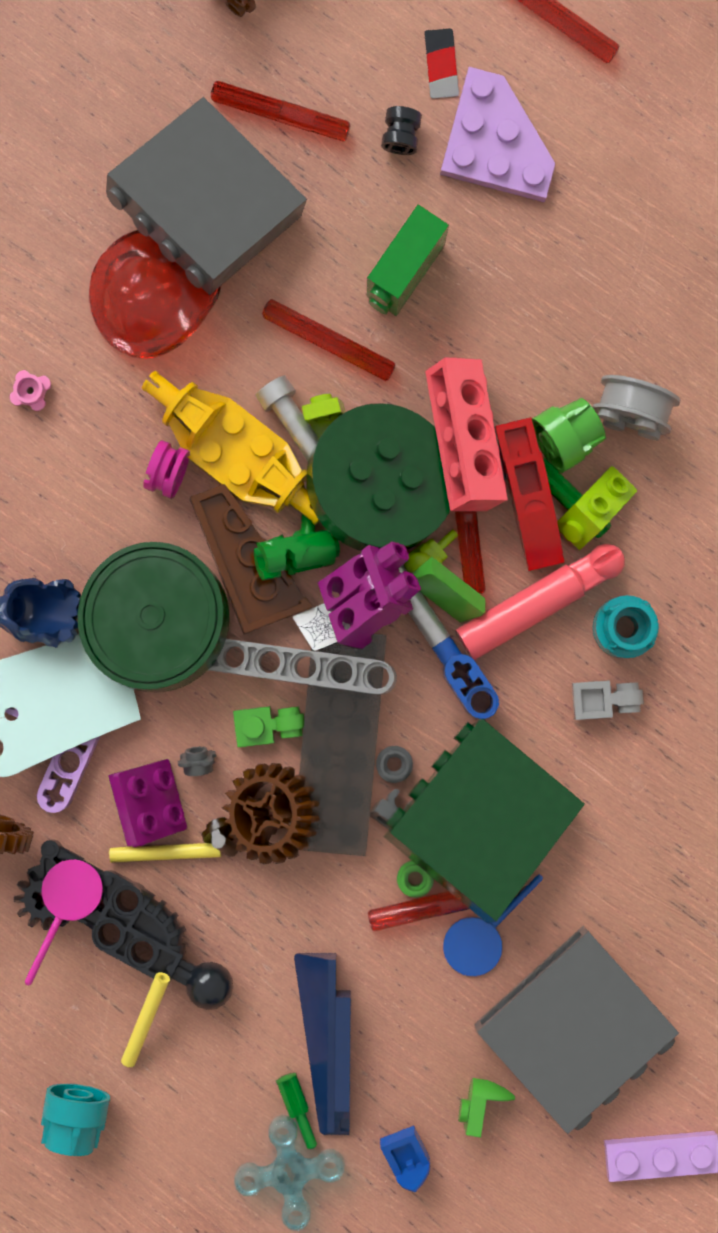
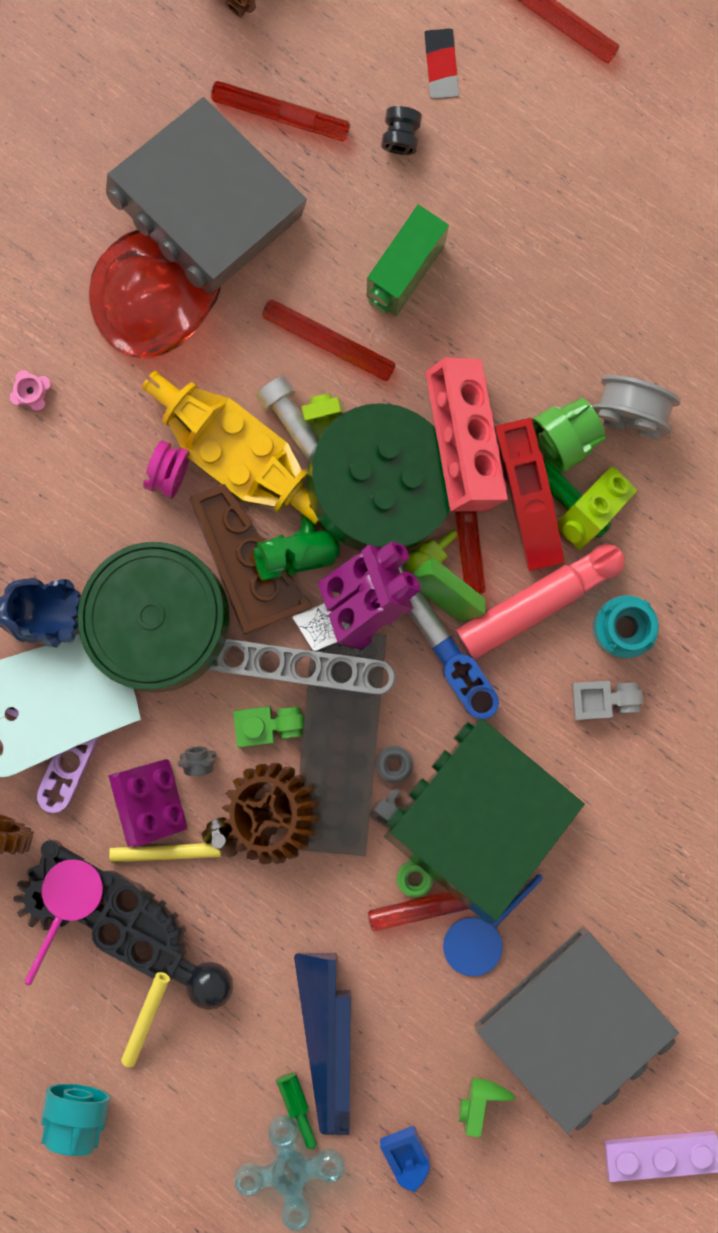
lavender plate [440,67,555,202] -> none

